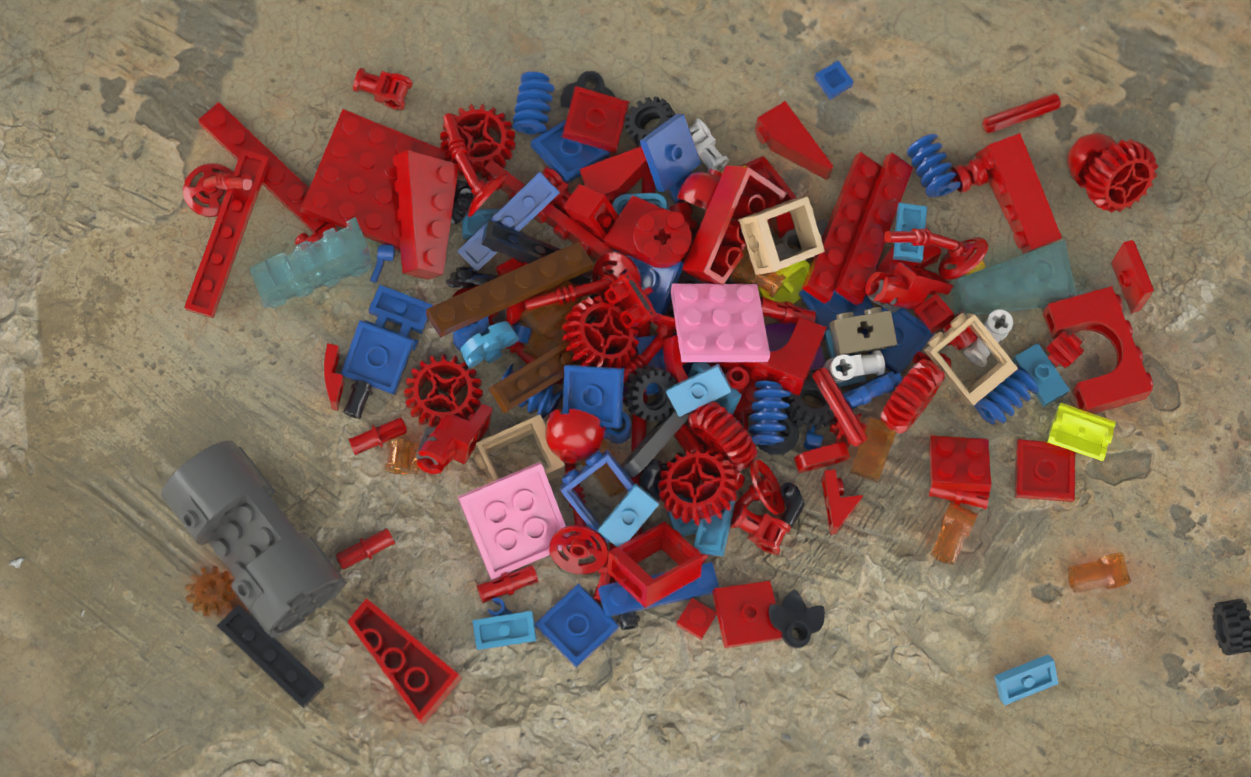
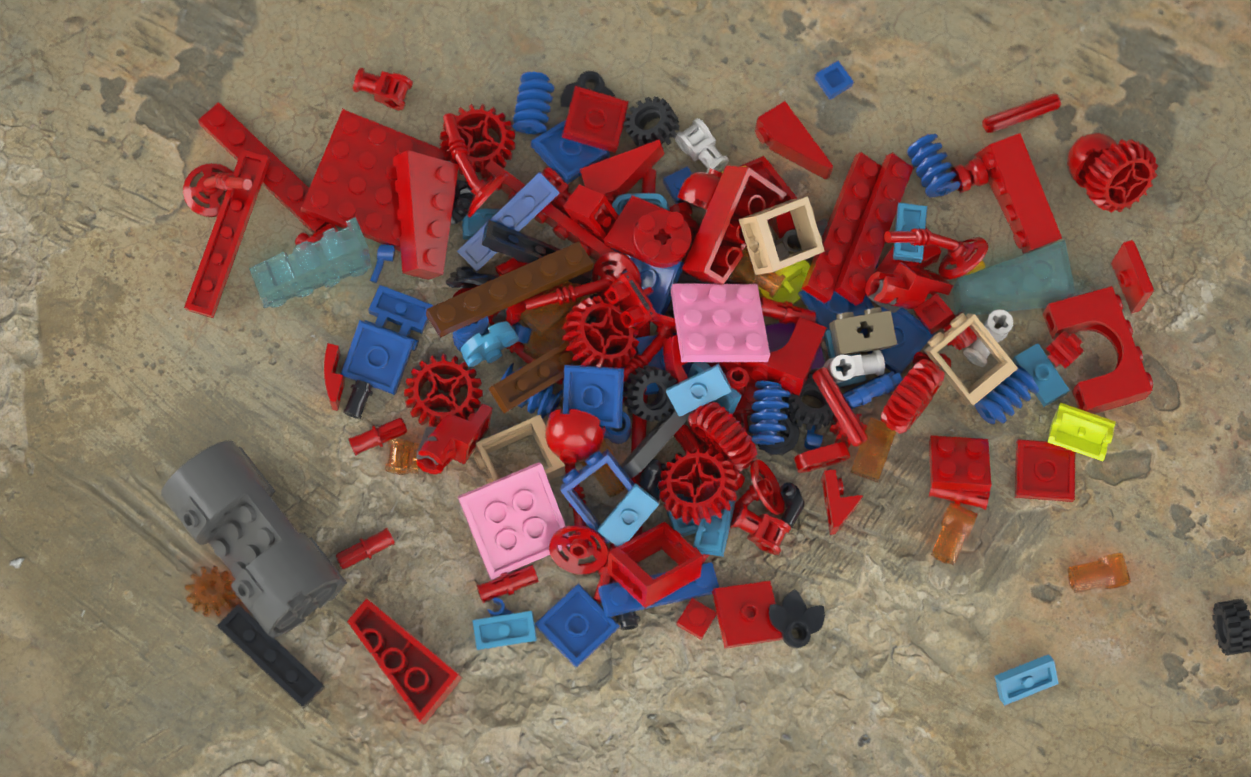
blue plate [640,114,701,192] -> none

